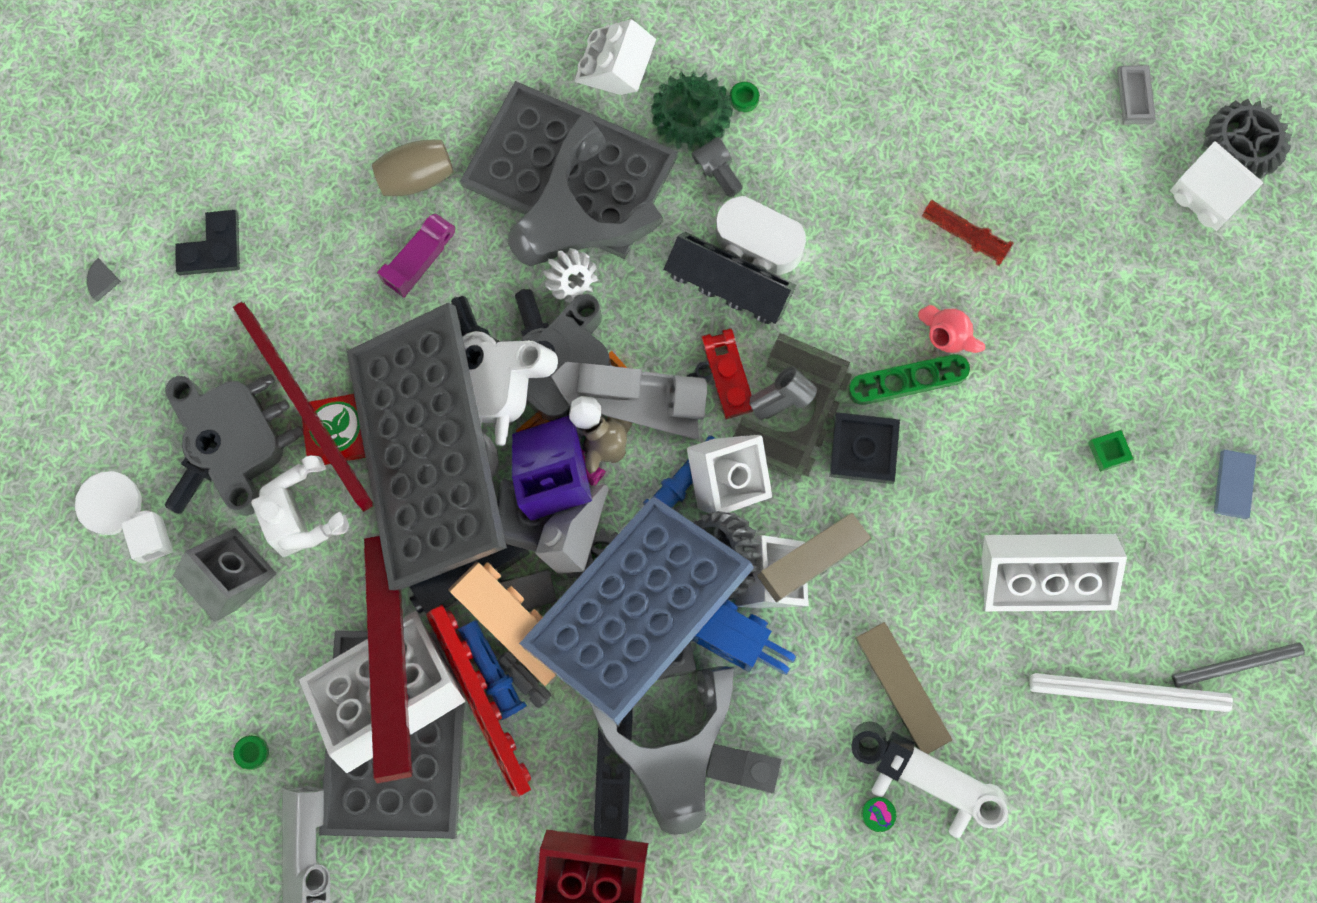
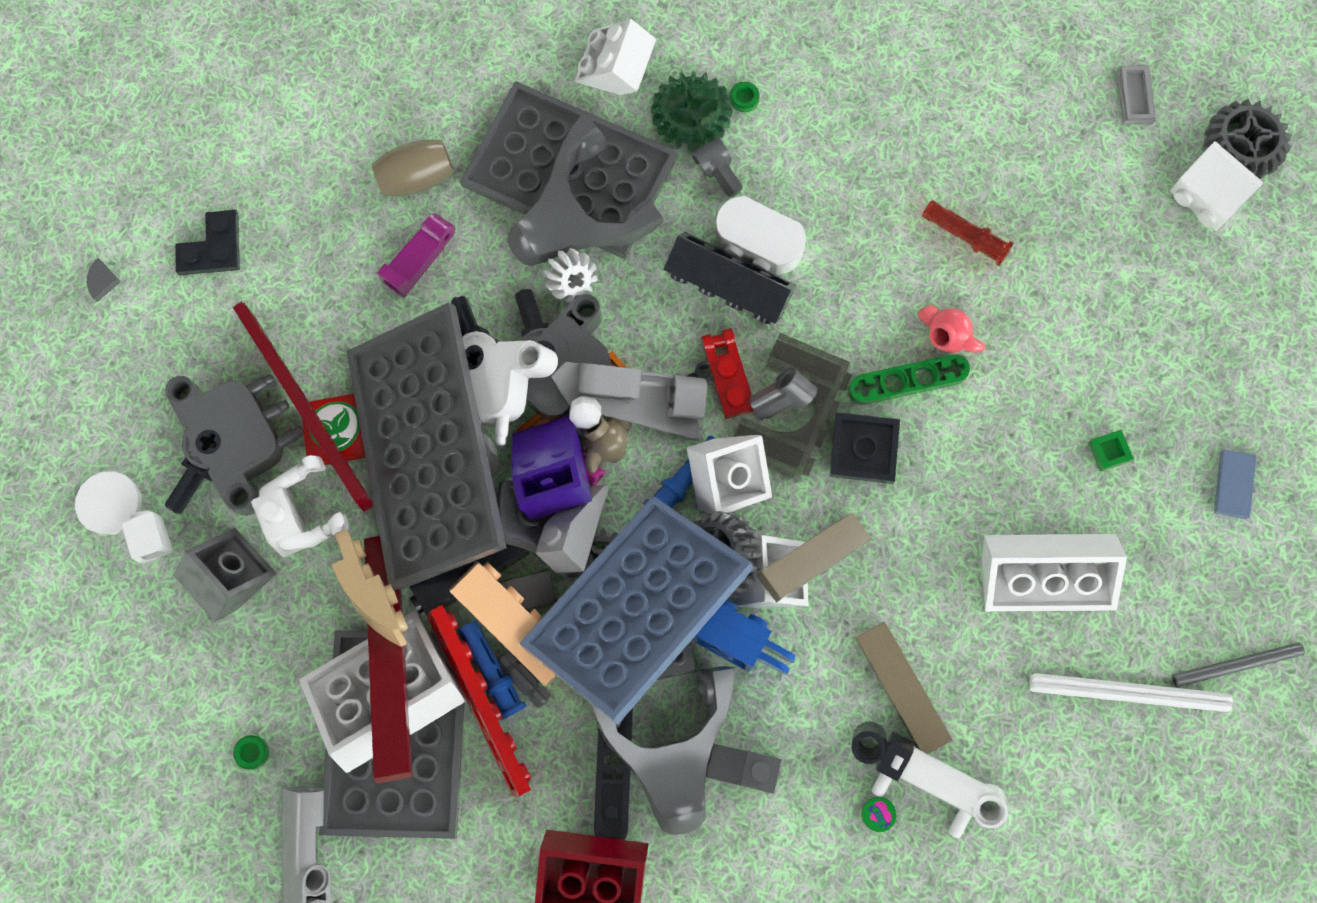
none -> tan slope [331,529,408,647]

